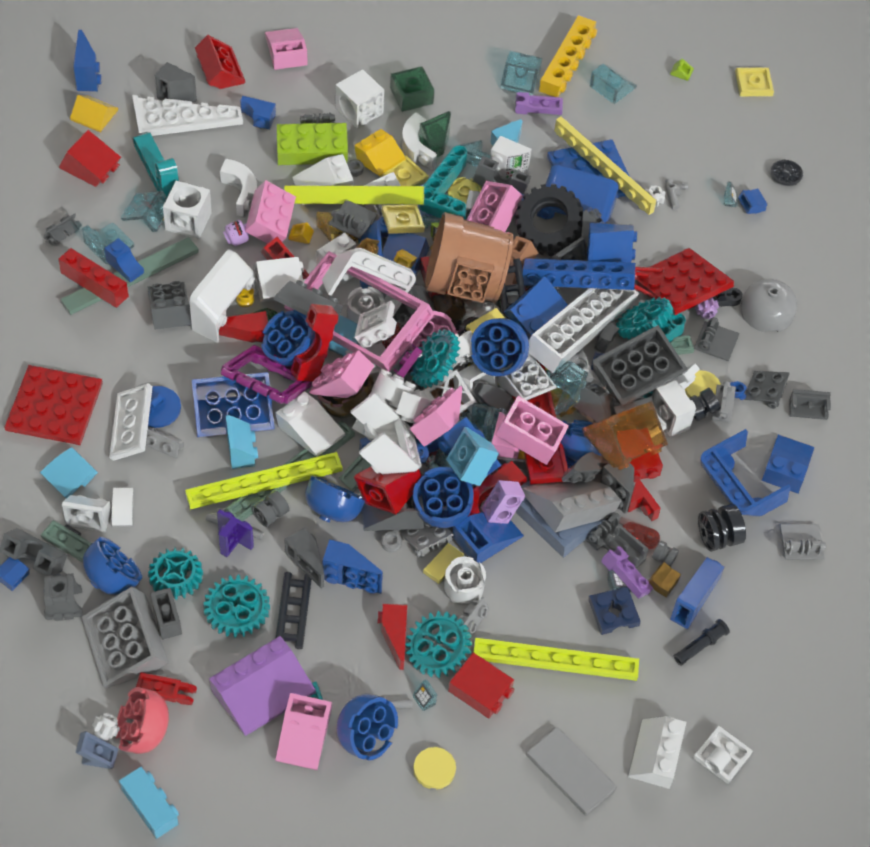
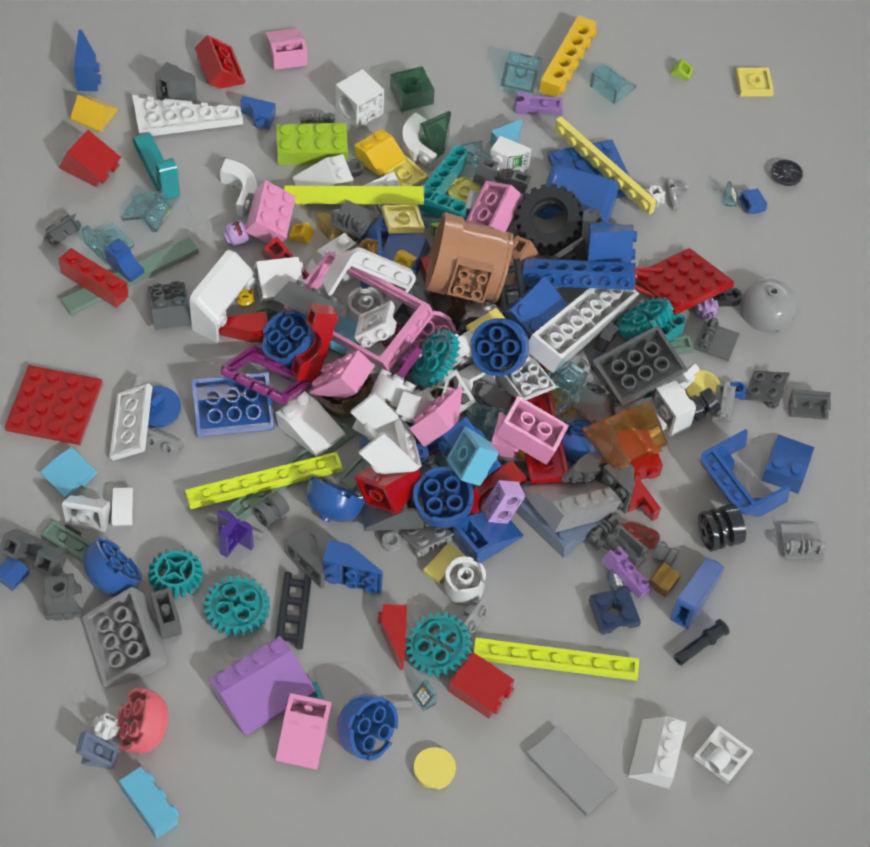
red hinge [136,672,197,705] -> none
white brick [163,181,212,239] -> none
medium azure slope [226,415,258,469] -> none

